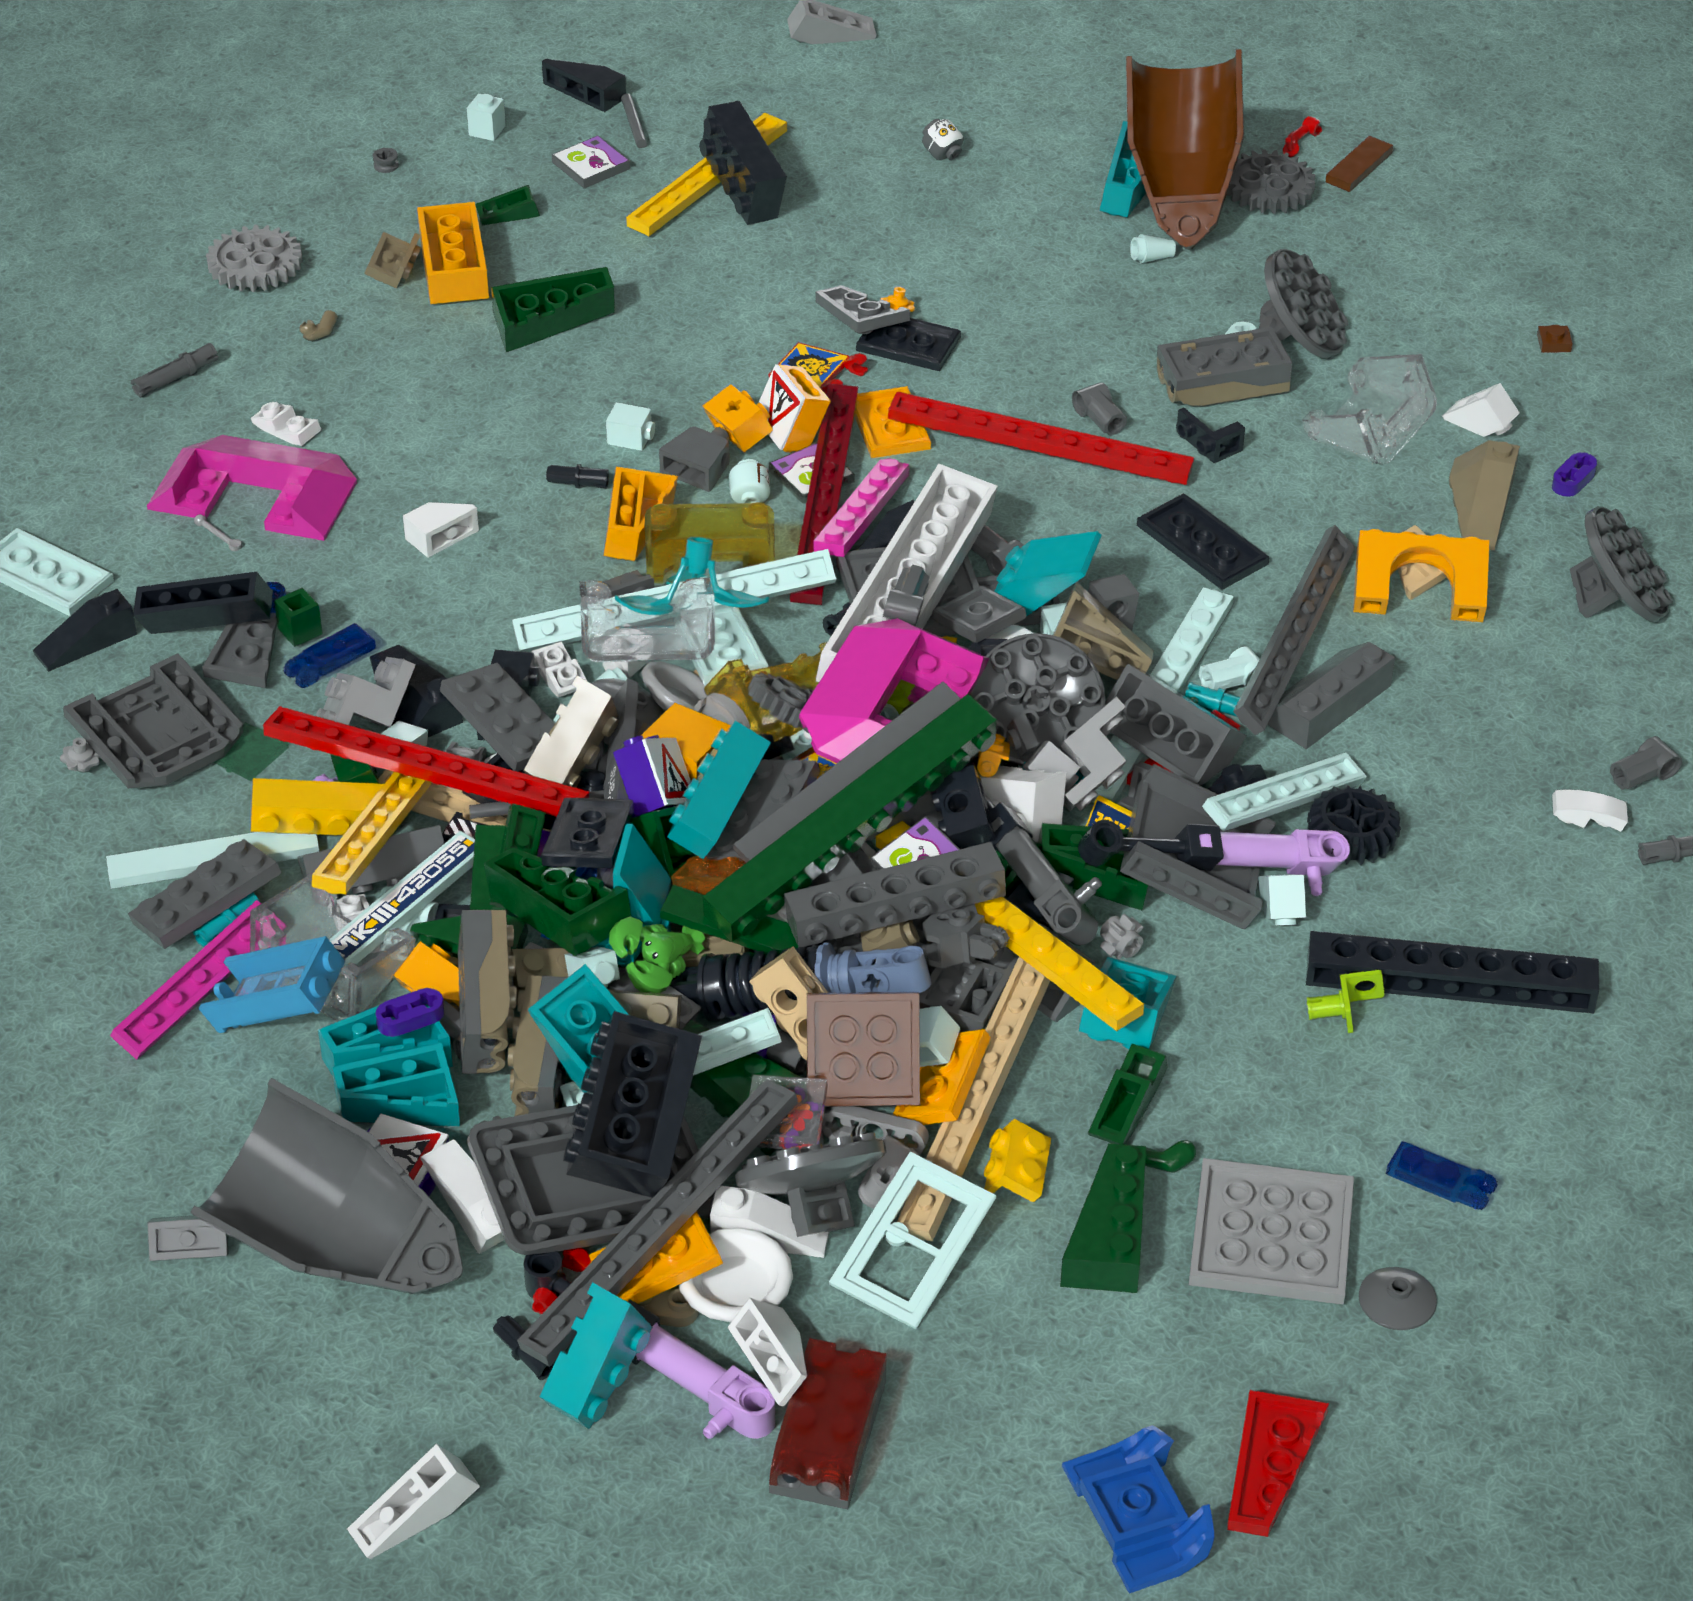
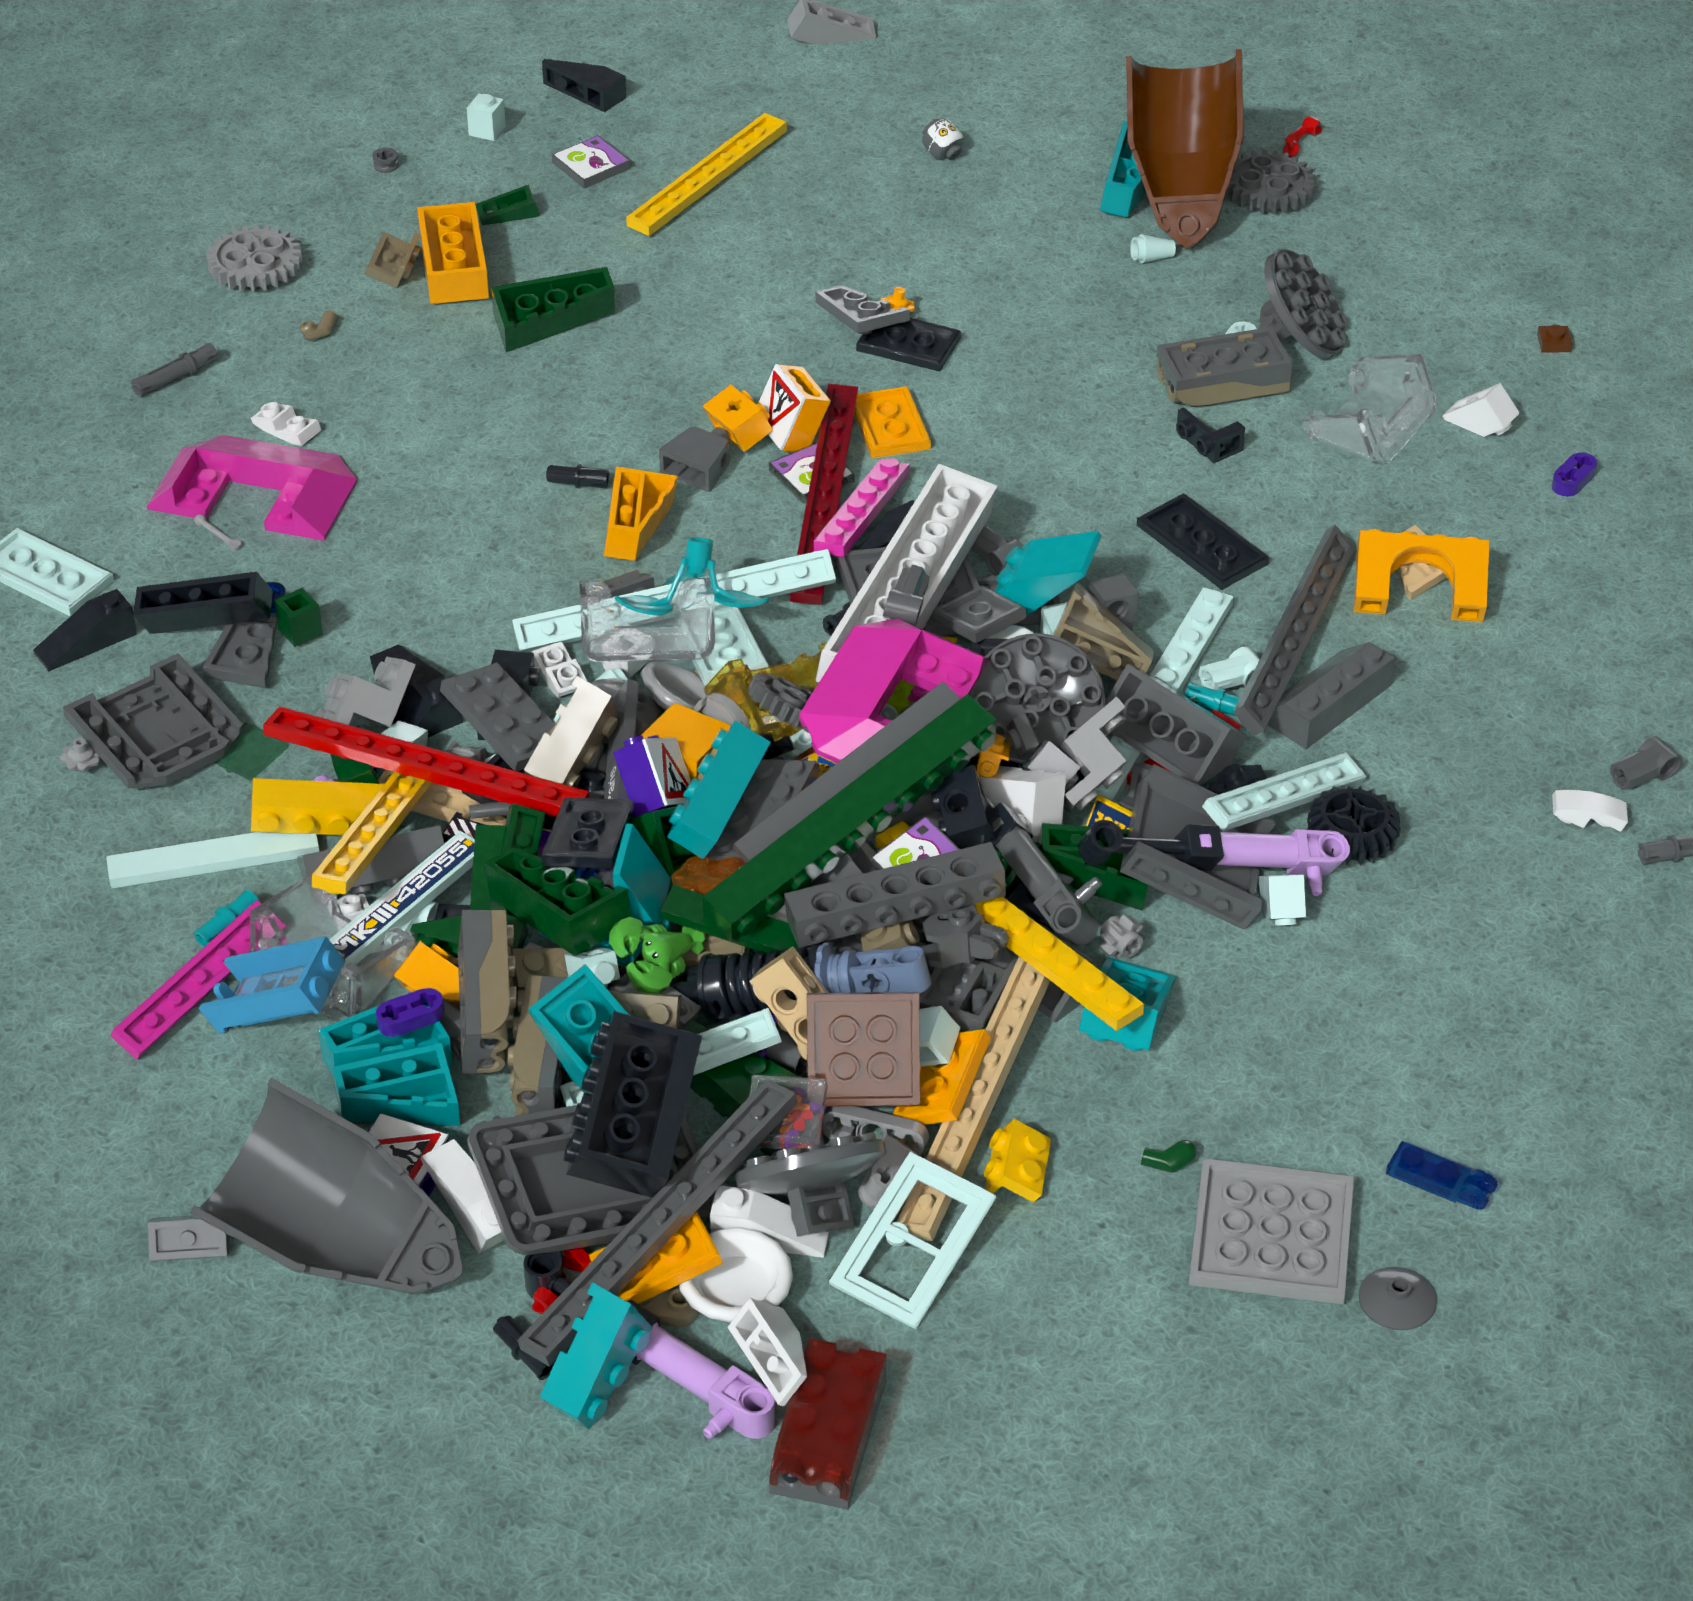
dark grey plate [128,839,282,949] -> none
clear blue hinge [283,623,376,689] -> none
white slope [347,1444,480,1559] -> none
white slope [403,502,479,557] -> none
light aqua brick [606,402,655,451] -> none
dark grey bar [621,94,647,148] -> none
clear yellow windscreen [645,502,775,583] -> none
black brick [699,101,787,225] -> none
light aqua head [729,459,770,508] -> none
flag [768,342,868,394] -> none
red plate [888,392,1194,485] -> none
dark green wedge [1060,1143,1146,1293] -> none
blue piece [1062,1425,1214,1594] -> none
dark grey piece [1072,382,1127,436] -> none
dark green slope [1088,1044,1168,1144] -> none
red wing [1227,1390,1329,1537] -> none
black brick [1306,931,1599,1014] -> none
lime bracket [1306,970,1384,1033] -> none
reddish brown tile [1325,136,1393,192] -> none
dark tan wedge [1449,440,1520,550] -> none
dark grey bracket [1570,506,1673,622] -> none

